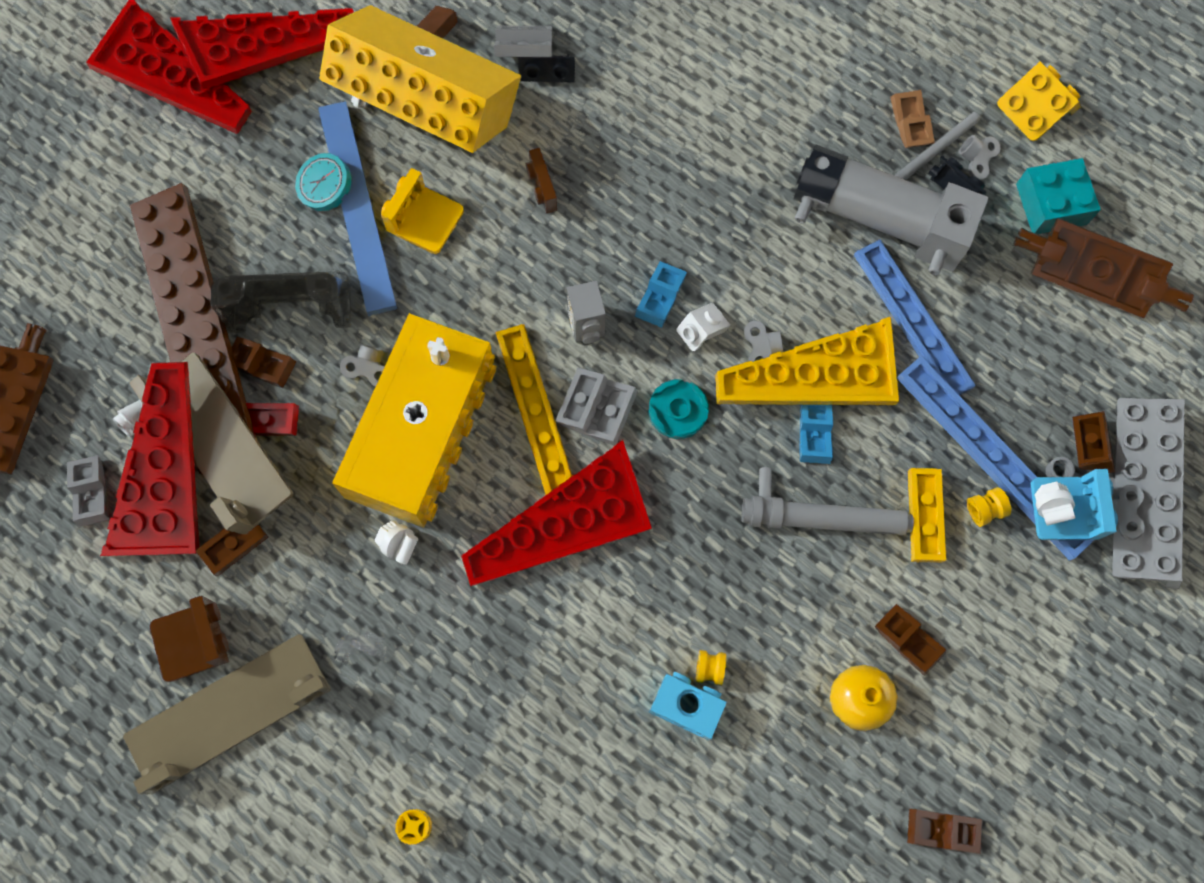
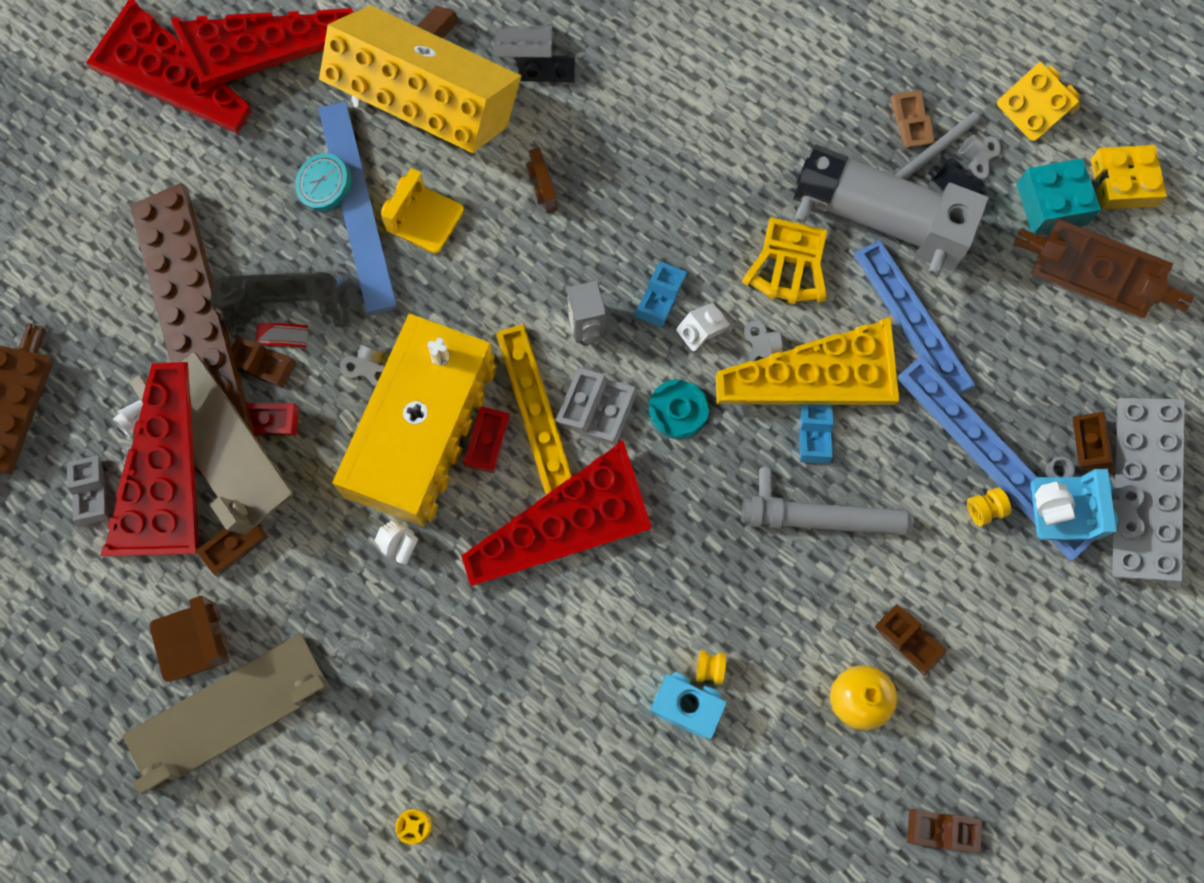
yellow plate [908,468,946,563] -> none
none -> sticker [255,323,308,348]
none -> red plate [463,406,511,474]
none -> yellow plate [742,217,827,305]
none -> yellow piece [1091,145,1167,210]

